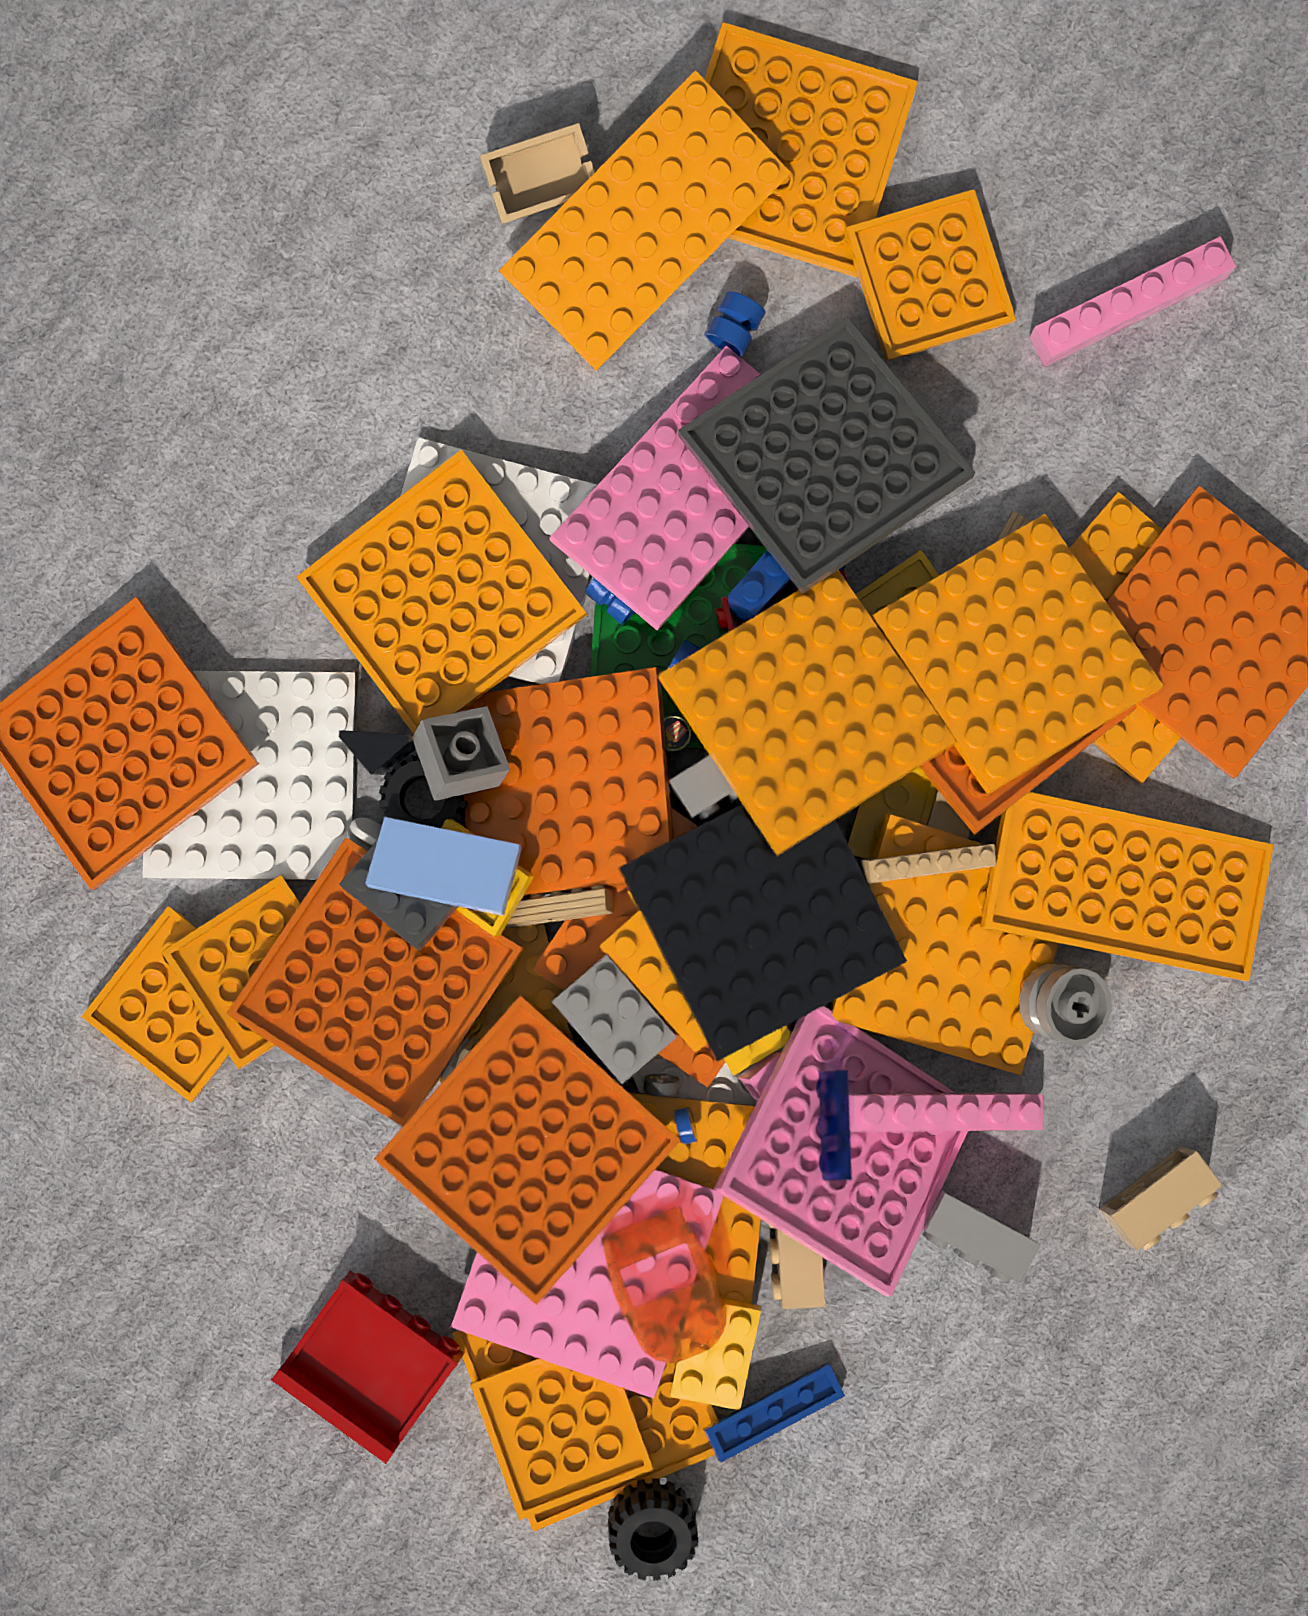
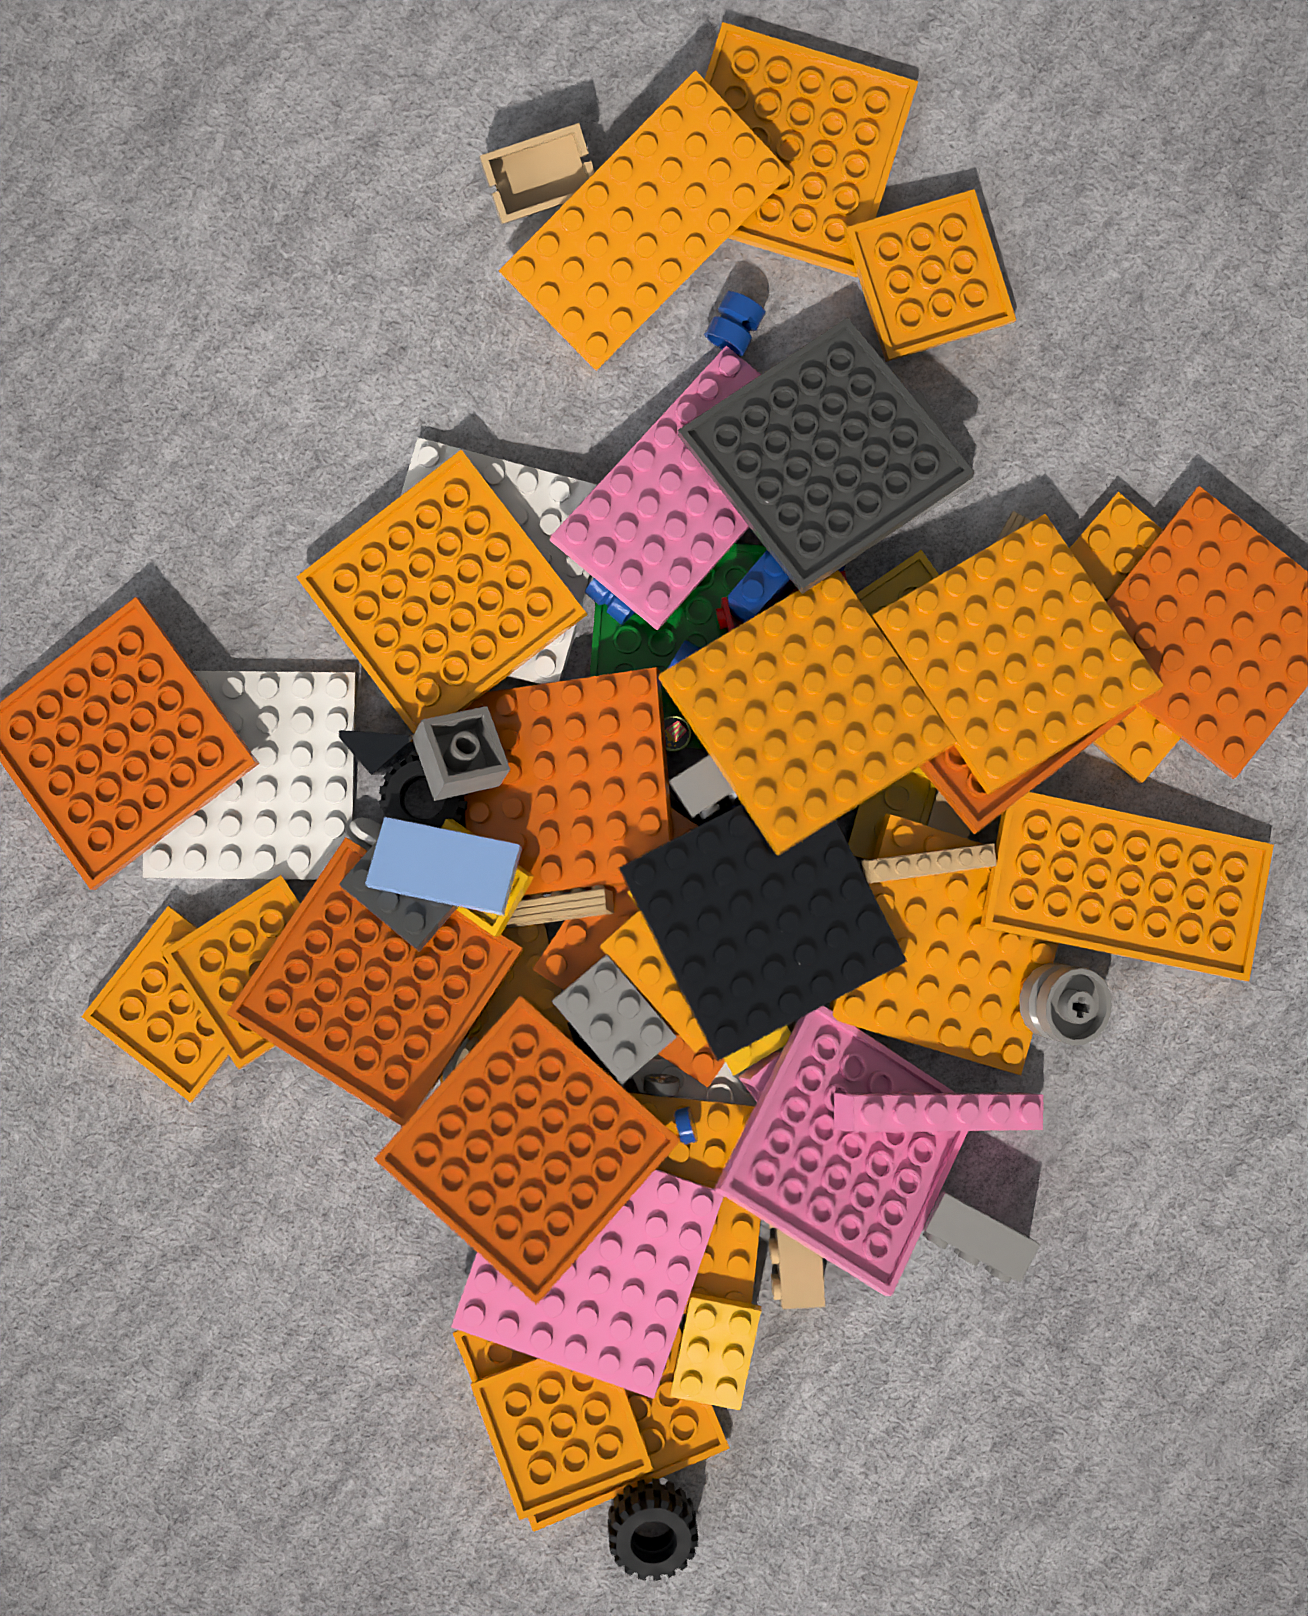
red panel [271,1270,465,1464] -> none
clear orange slope [600,1205,727,1363] -> none
blue plate [703,1363,845,1463] -> none
clear blue plate [816,1070,852,1181] -> none
bright pink brick [1029,236,1236,367] -> none
tan brick [1099,1146,1223,1251] -> none

